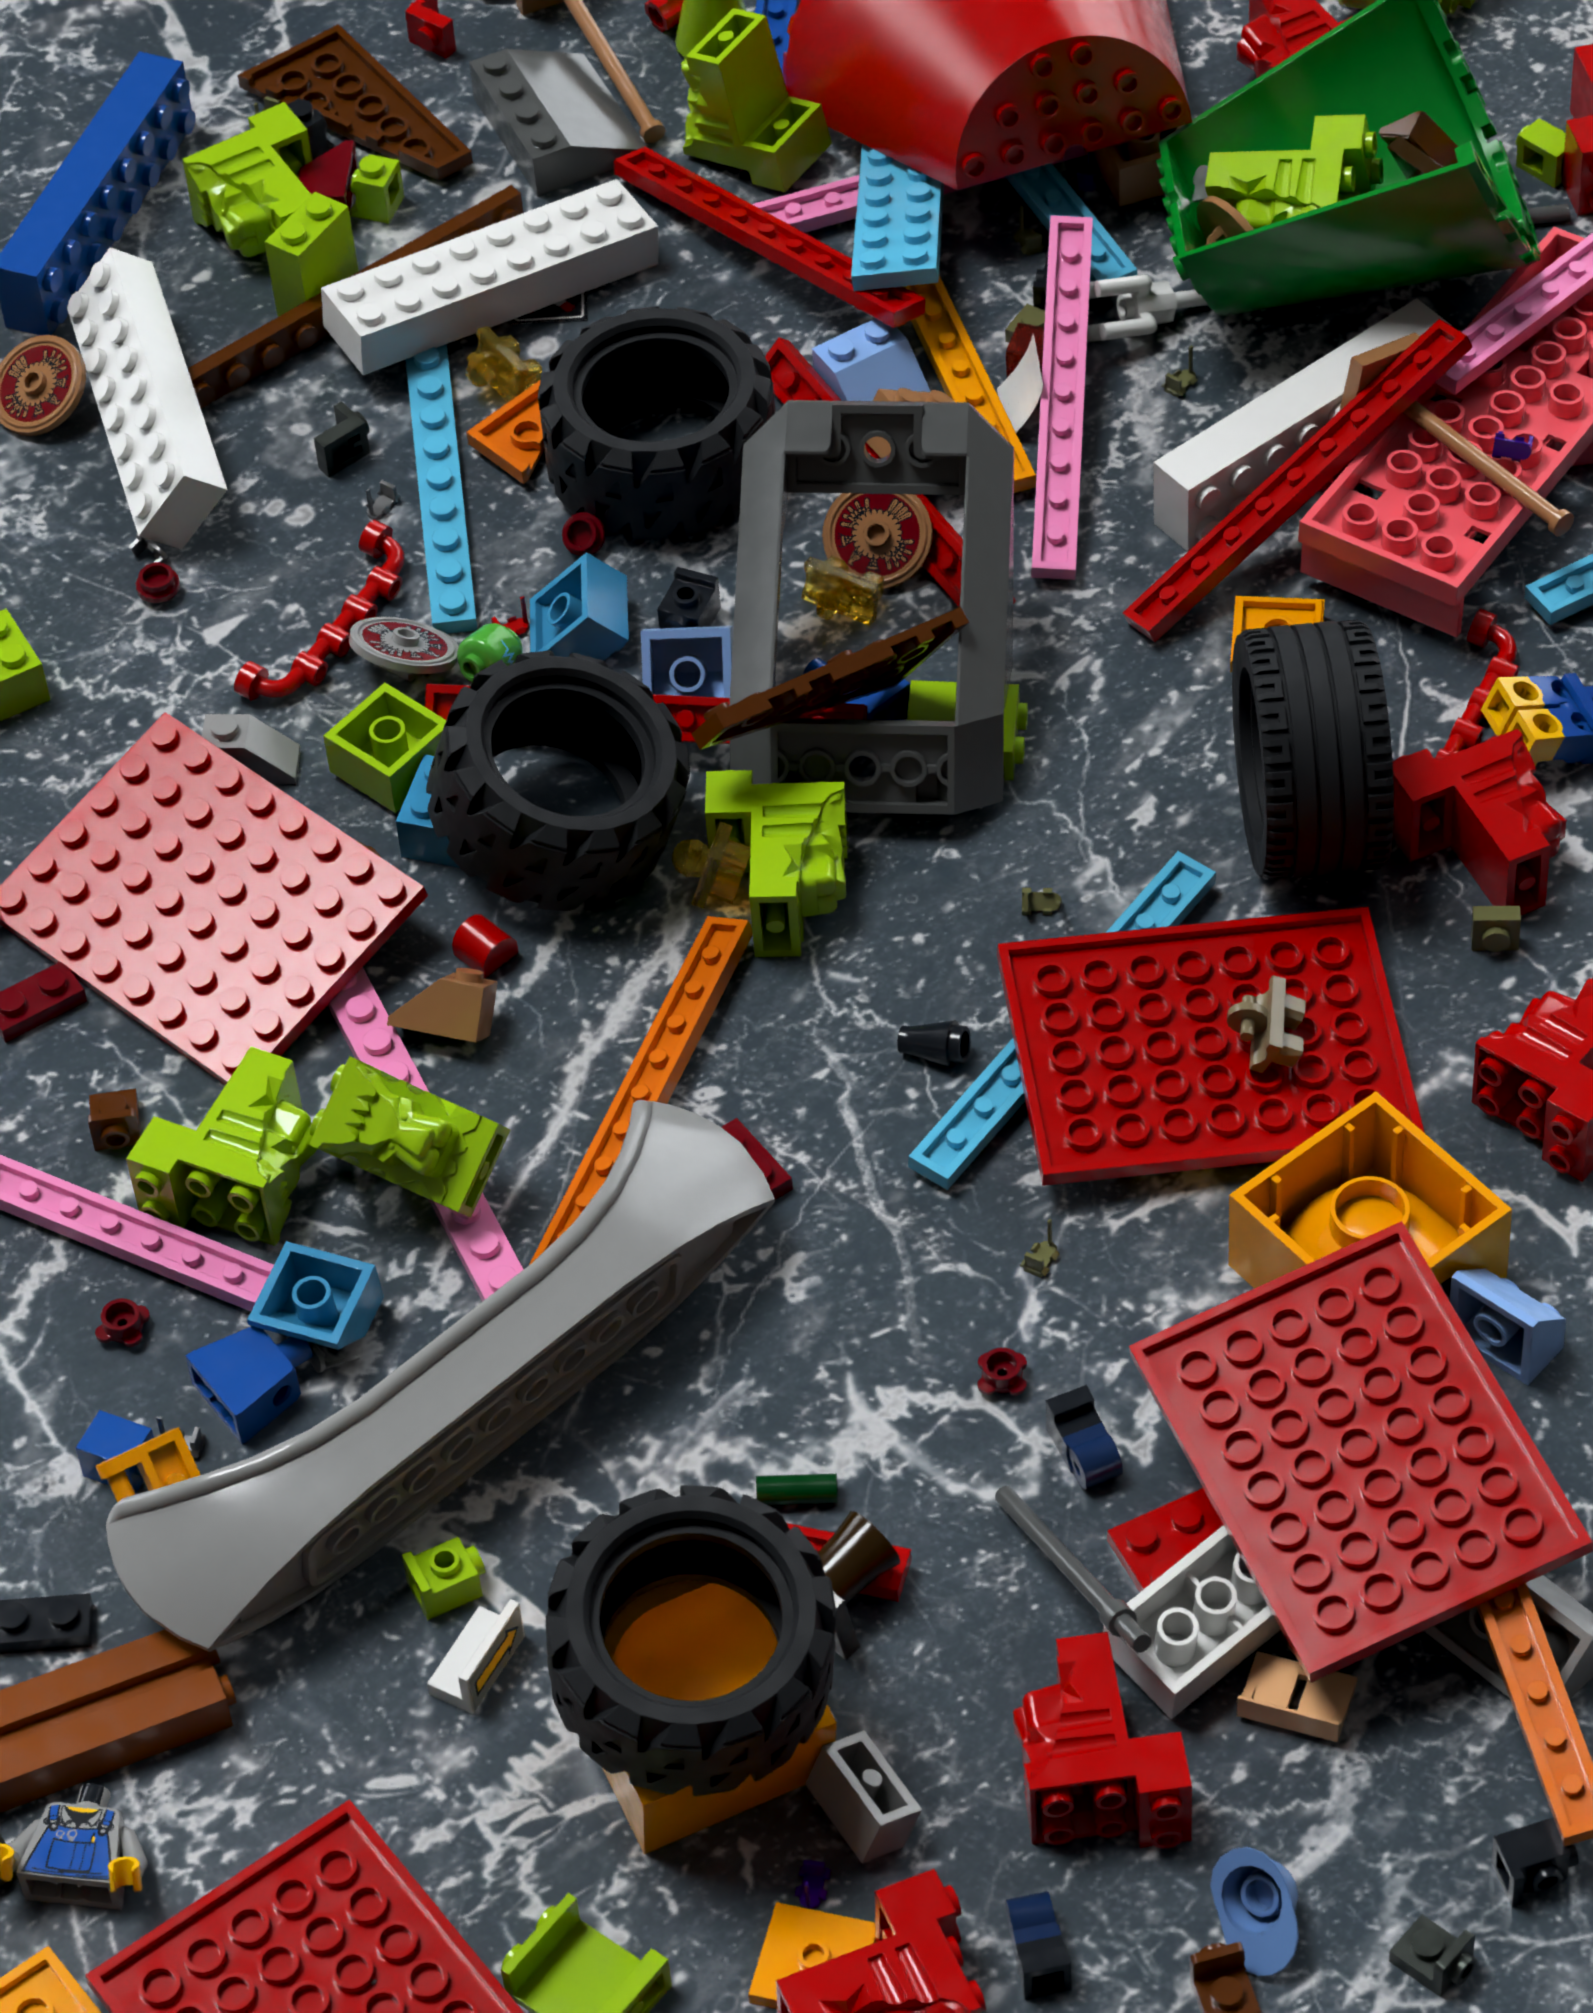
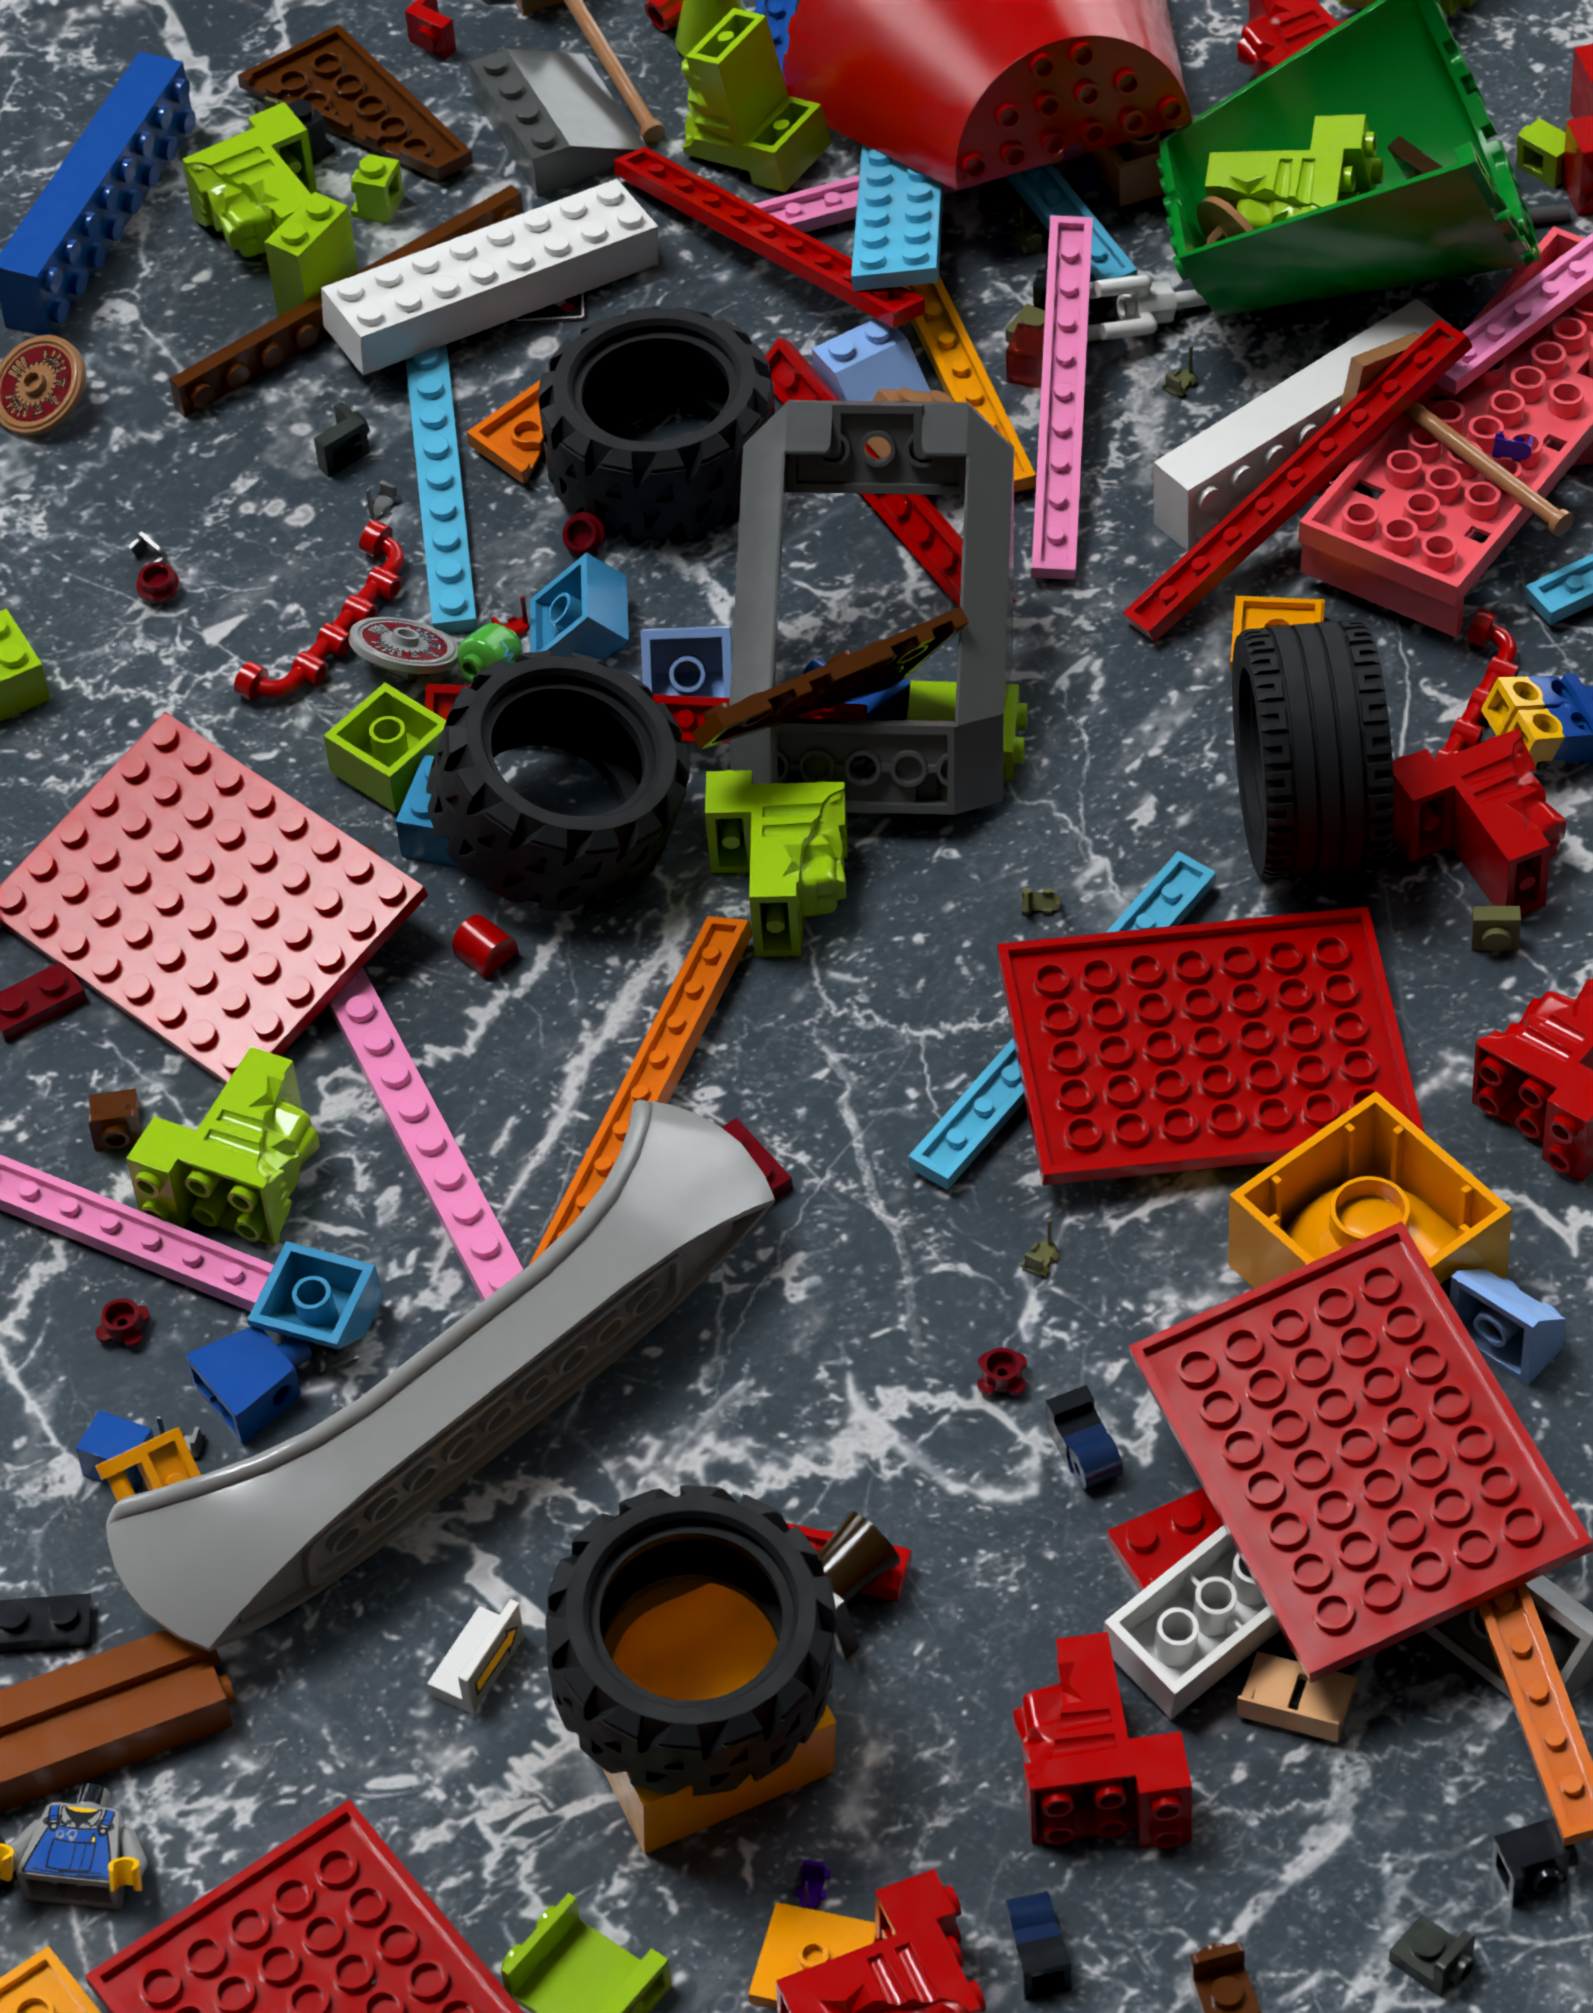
white brick [67,247,227,550] -> none
light grey slope [202,714,301,784] -> none
dark red slope [298,140,359,218] -> none
lime brick [309,1056,510,1218] -> none
medium nougat slope [387,968,498,1043] -> none
lime brick [402,1536,486,1620] -> none
clear yellow hips [466,326,542,403] -> none
black brick [657,567,721,628] -> none
clear yellow hips [672,822,750,909] -> none
dark green axle [756,1473,838,1506] -> none
clear yellow hips [801,555,884,626] -> none
light grey brick [805,1730,922,1863] -> none
shield [822,493,933,590] -> none
black cone [897,1020,971,1067] -> none
dark grey bar [995,1486,1152,1653] -> none
white sticker [997,334,1043,433] -> none
flat silver piece [1192,165,1208,203] -> none
medium blue piece [1210,1847,1299,1976] -> none
dark tan hips [1227,975,1306,1073] -> none
reddish brown slope [1378,111,1458,167] -> none

